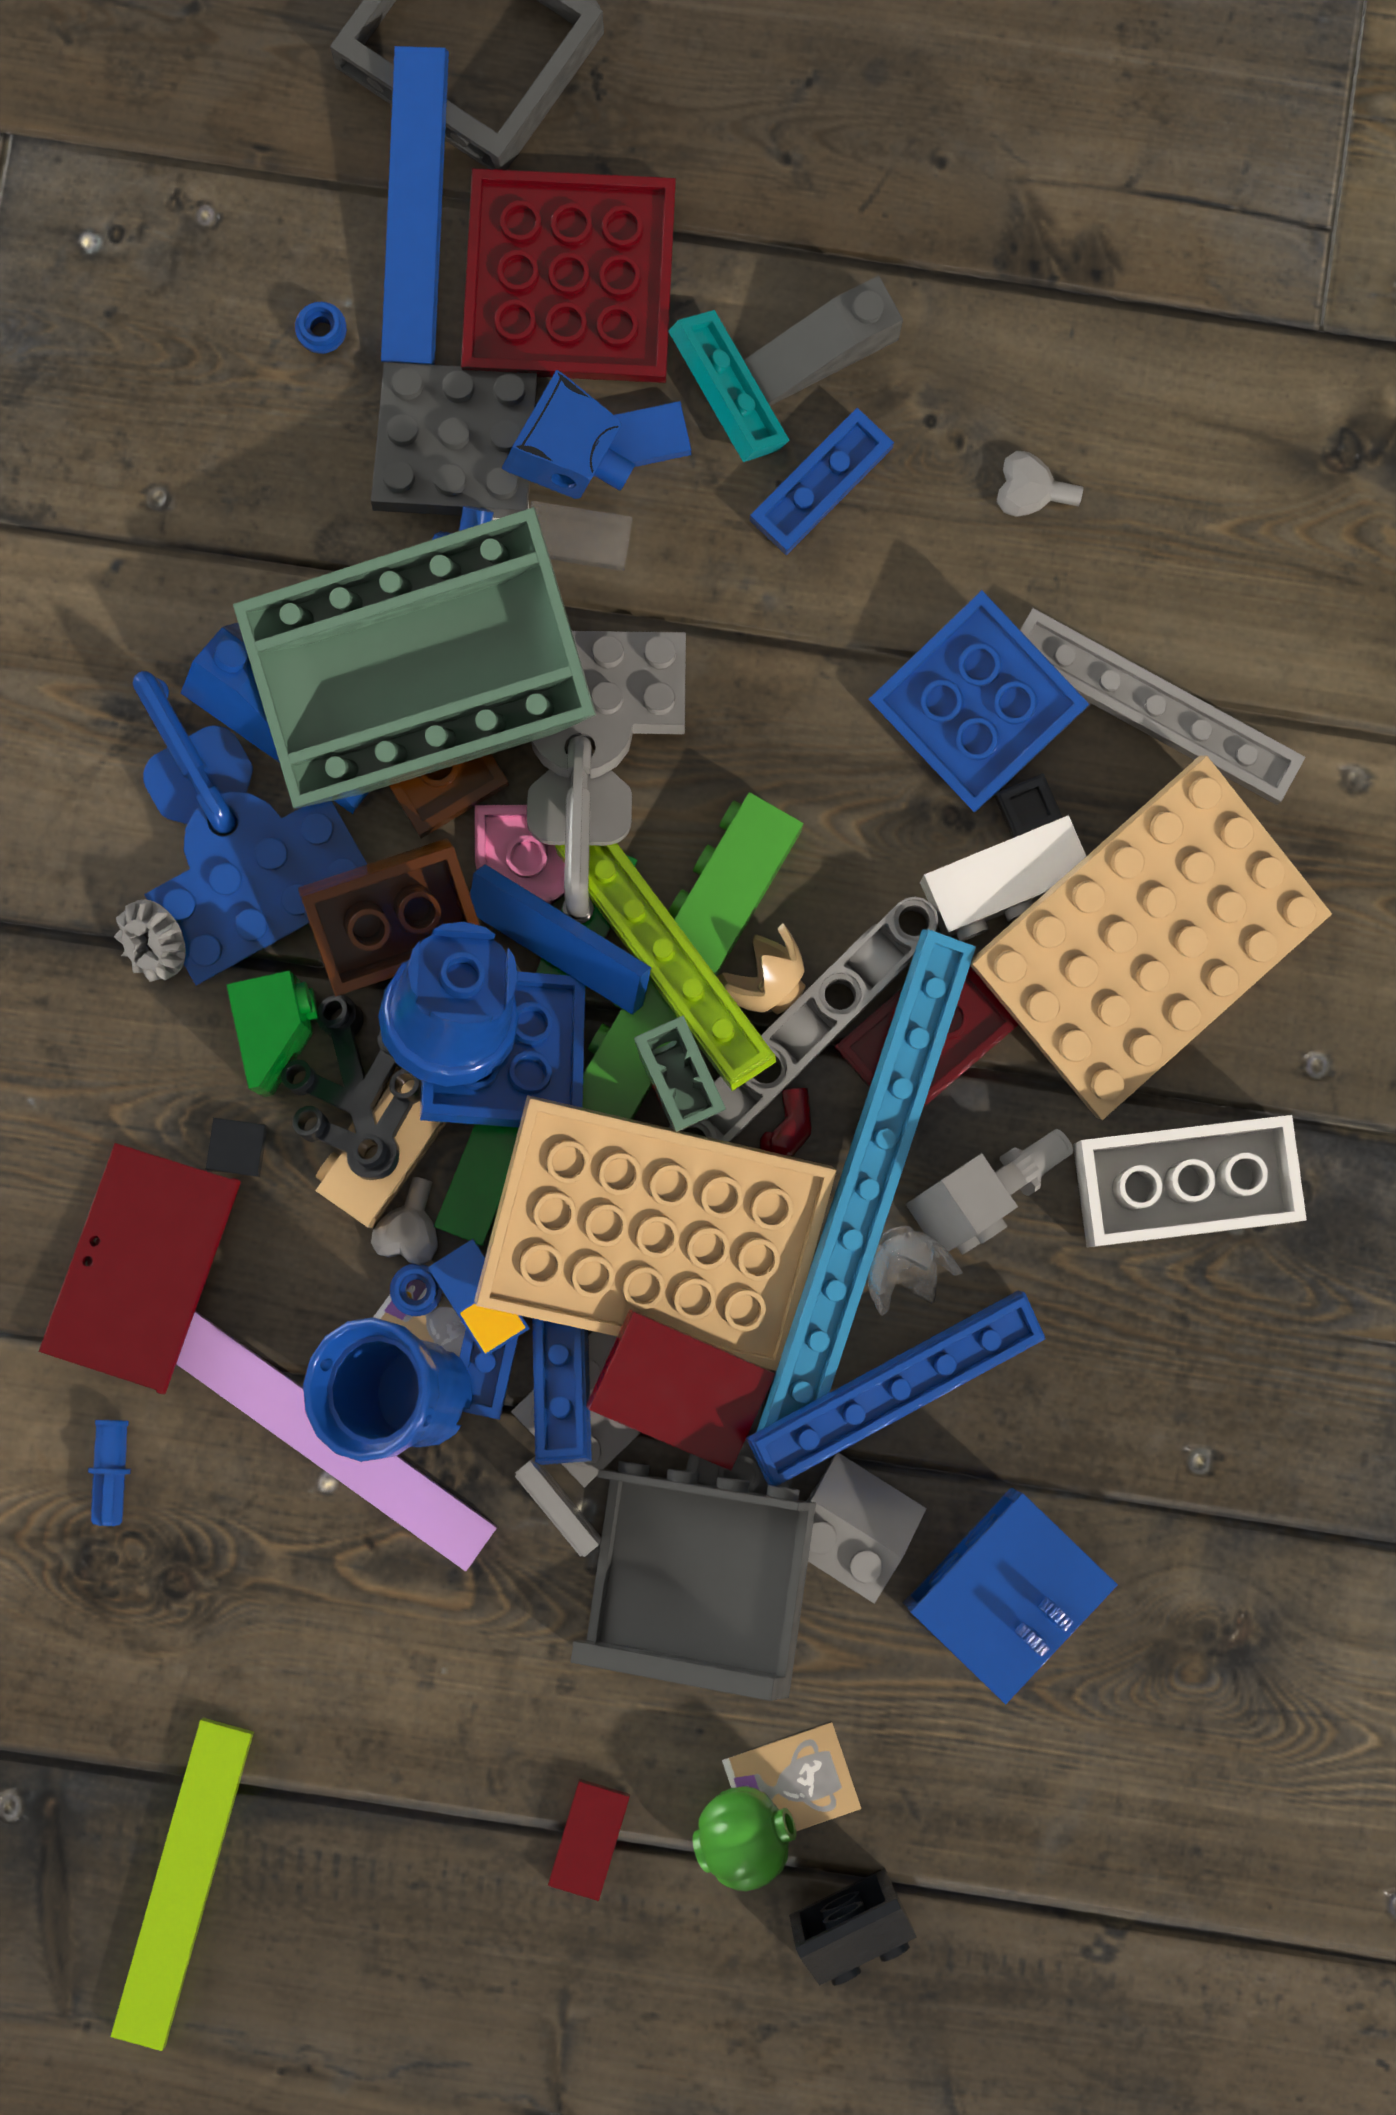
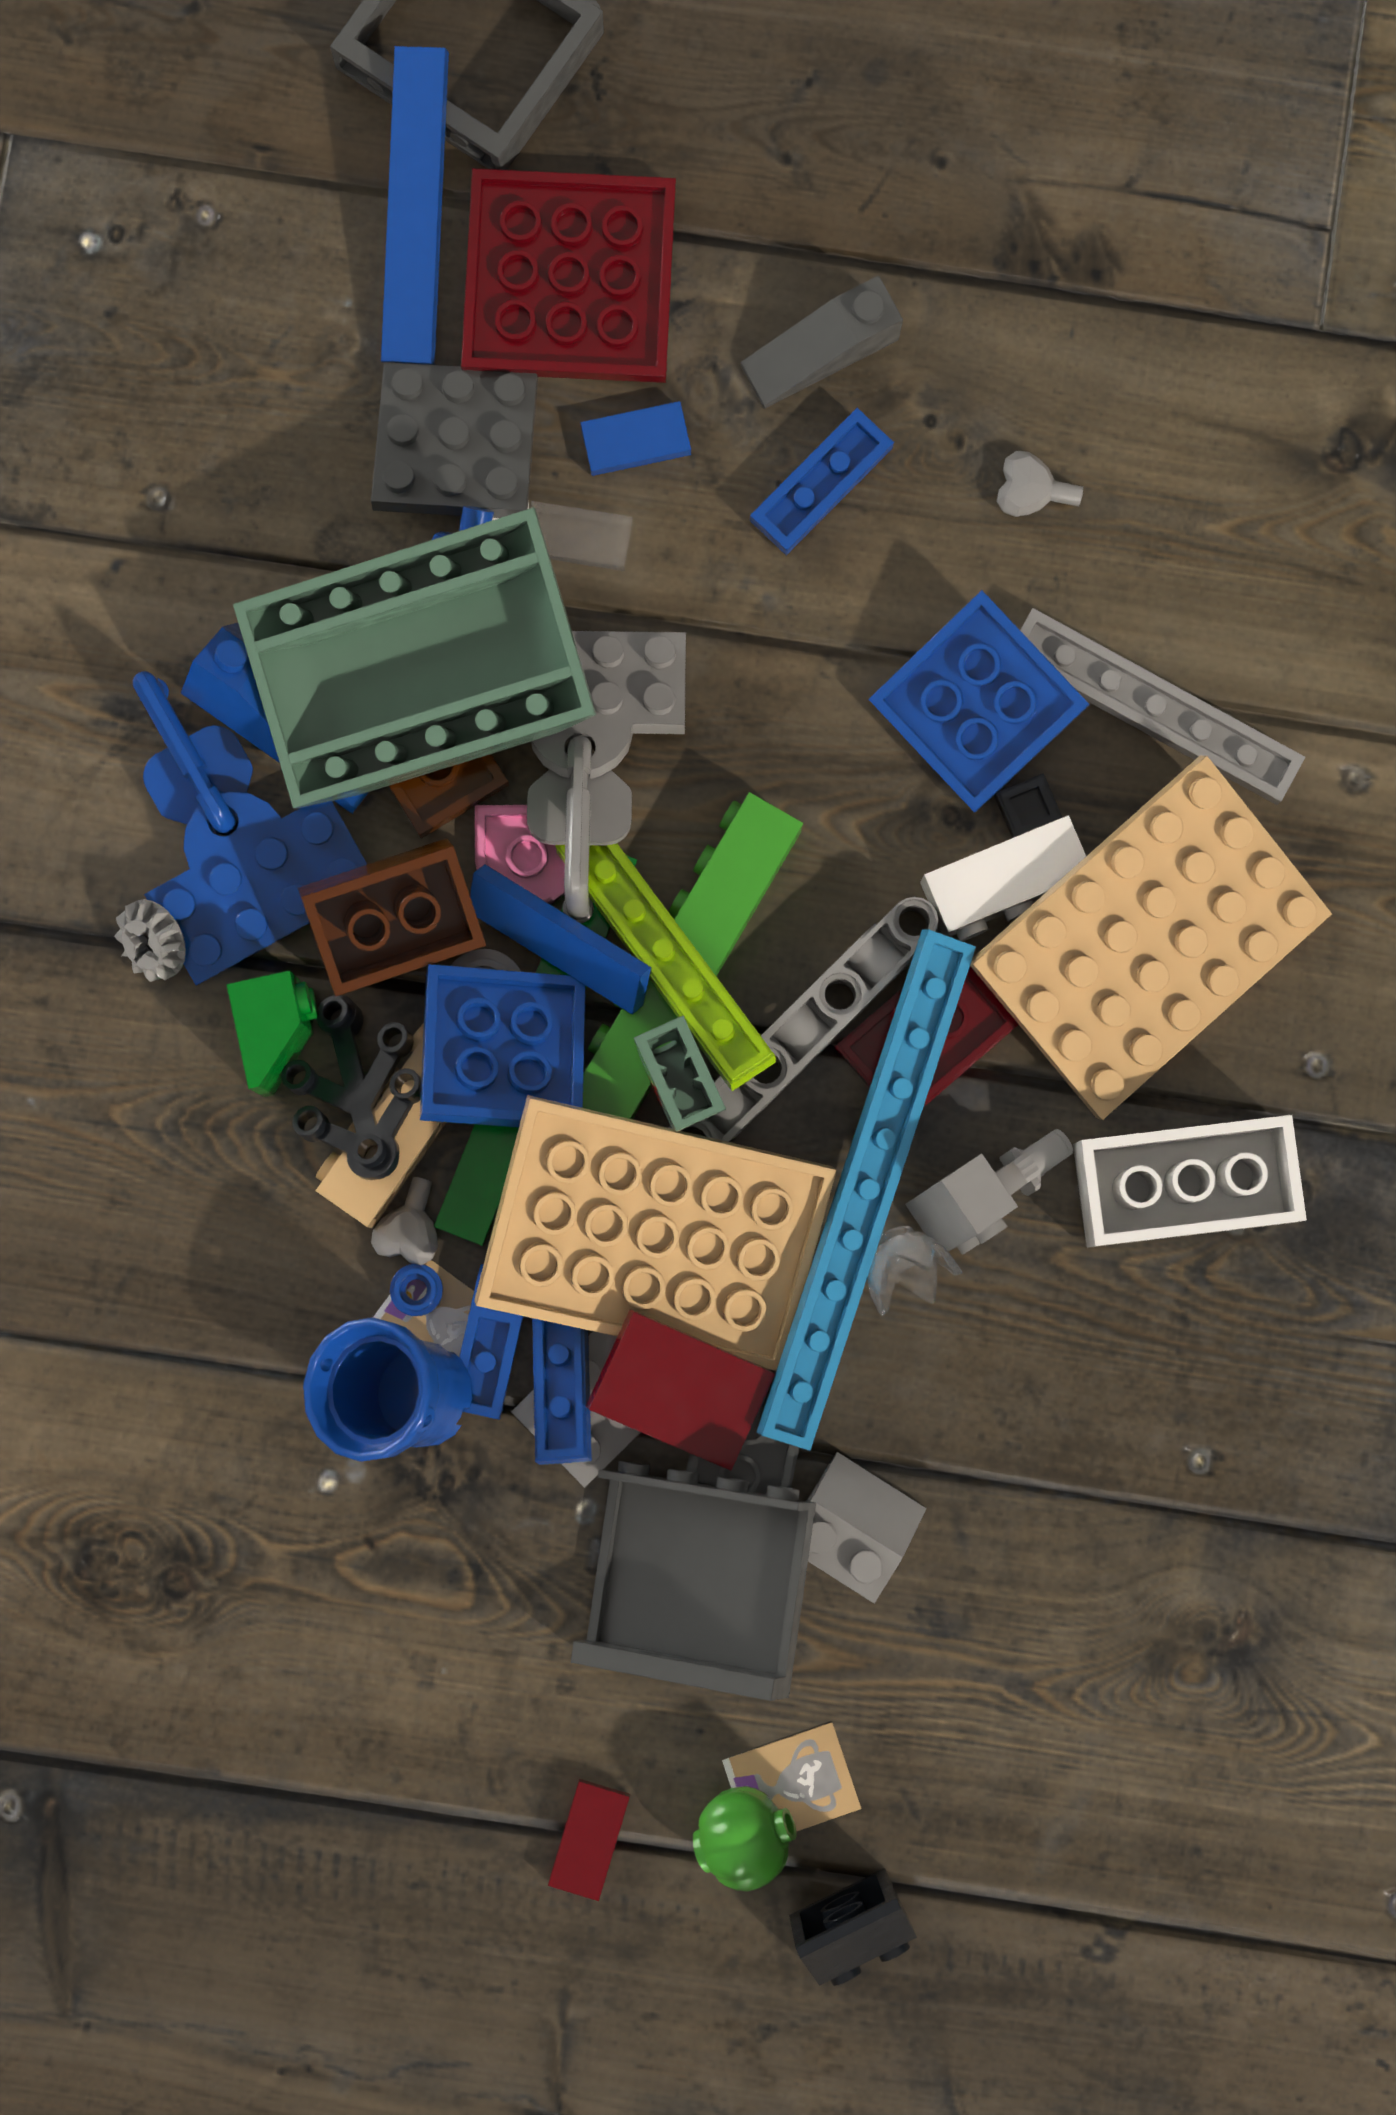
dark red container [38,1143,241,1395] -> none
blue axle [88,1420,131,1526] -> none
lime tile [110,1718,254,2051] -> none
lavender tile [176,1310,498,1571] -> none
black tile [206,1117,268,1177] -> none
blue plate [295,302,347,354] -> none
blue piece [378,922,519,1087] -> none
blue tile [428,1239,530,1357] -> none
blue torso [502,370,636,499] -> none
light grey tile [515,1456,601,1557] -> none
teal plate [668,310,790,462] -> none
tan piece [717,923,806,1014] -> none
blue tile [746,1290,1046,1486] -> none
dark red arm [759,1088,812,1157] -> none
blue piece [902,1488,1118,1704] -> none

